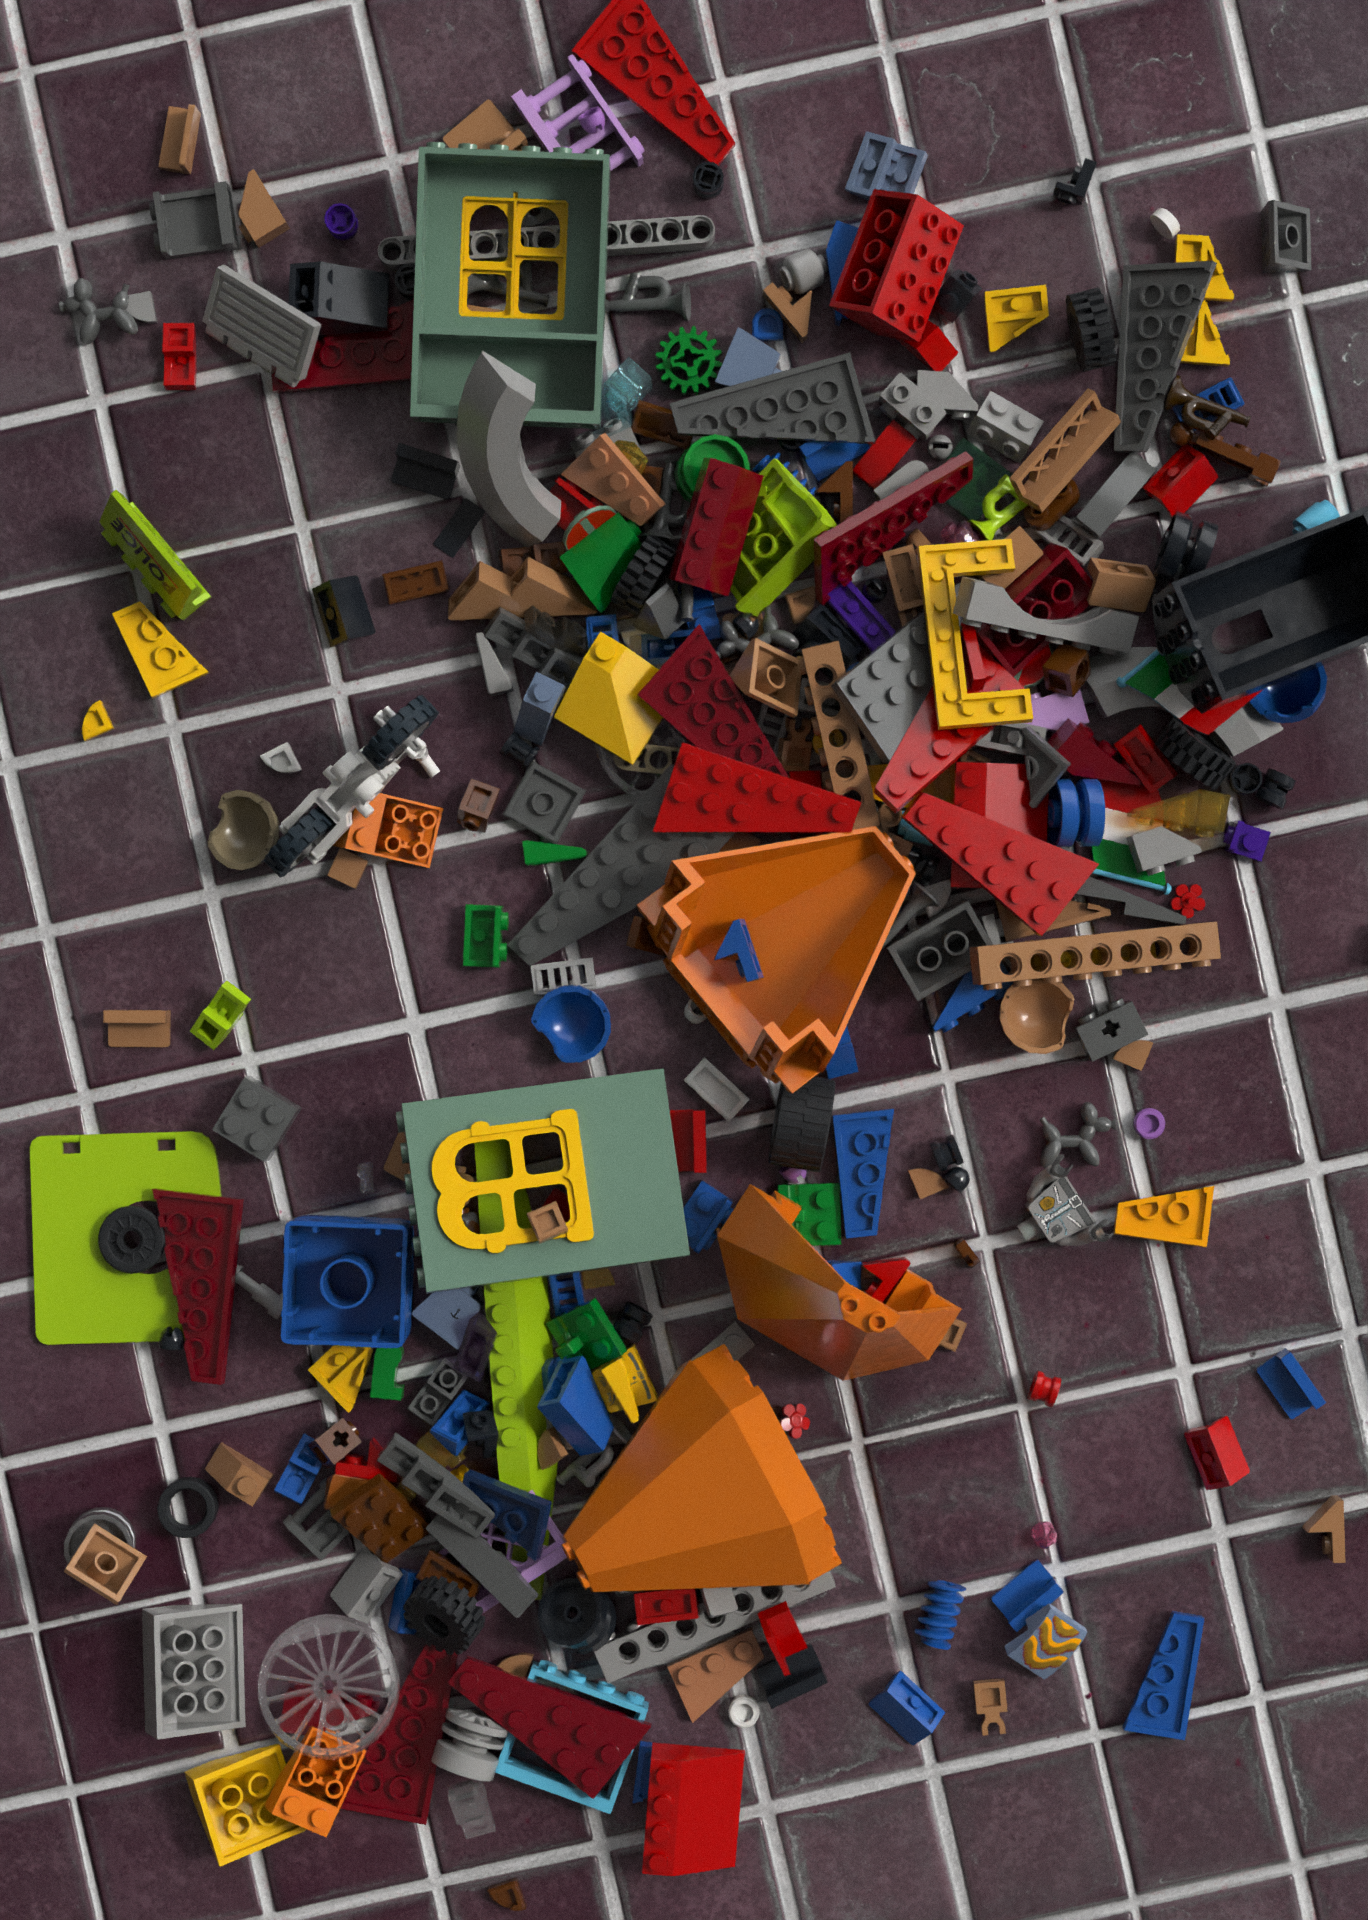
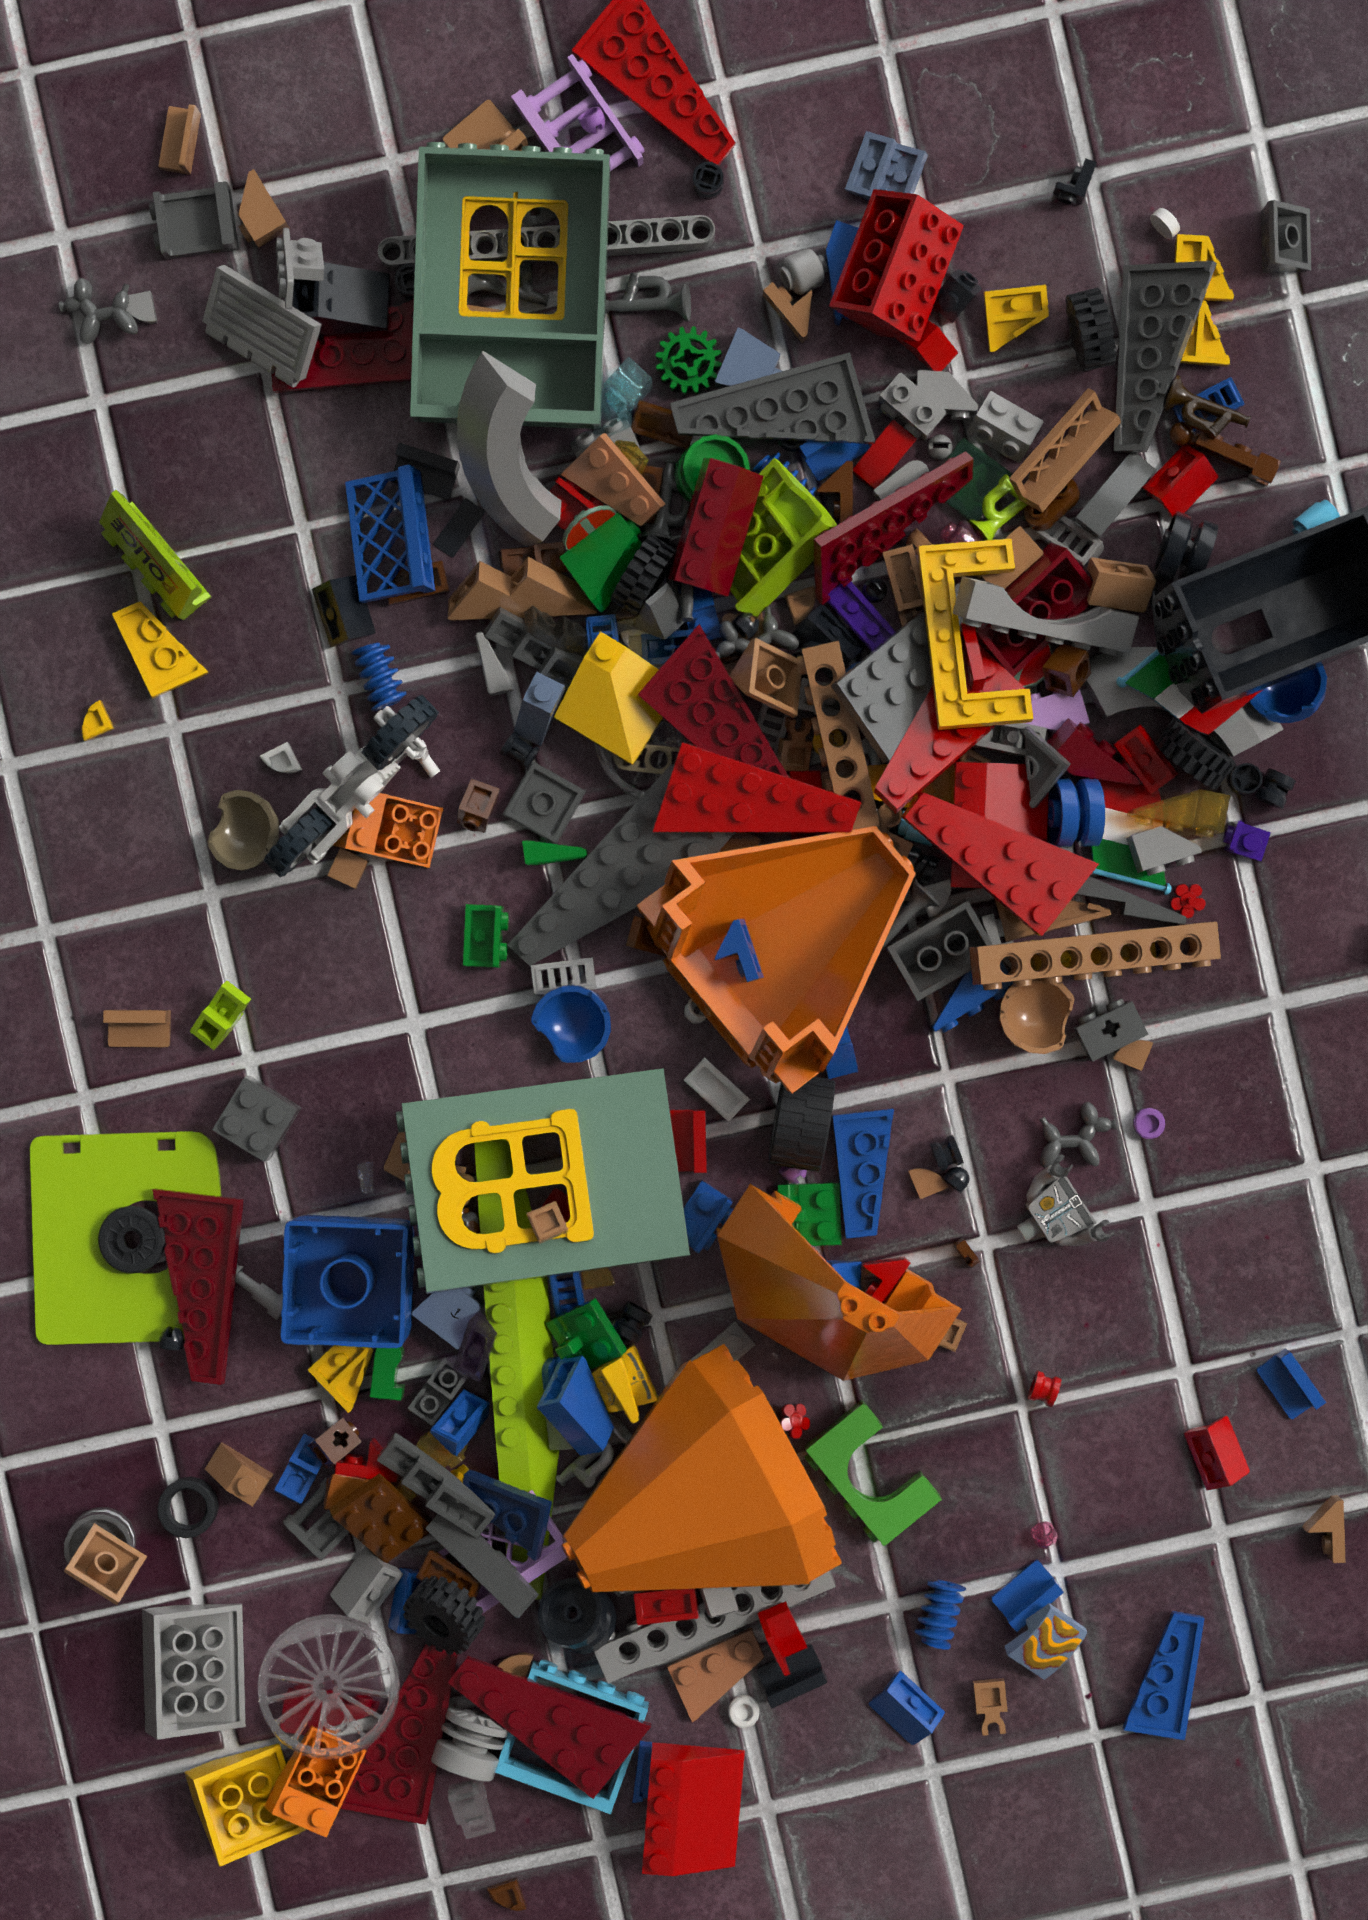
red slope [162,323,197,390] -> none
dark purple wheel [324,203,359,241] -> none
black bracket [462,1410,498,1458] -> none
medium nougat tile [538,1427,568,1470] -> none
blue tile [752,308,783,341] -> none
light orange wing [1113,1186,1214,1248] -> none
none -> light grey bracket [276,228,324,309]
none -> blue fence [345,465,435,603]
none -> blue piece [351,643,407,711]
none -> bright green arch [804,1399,942,1546]

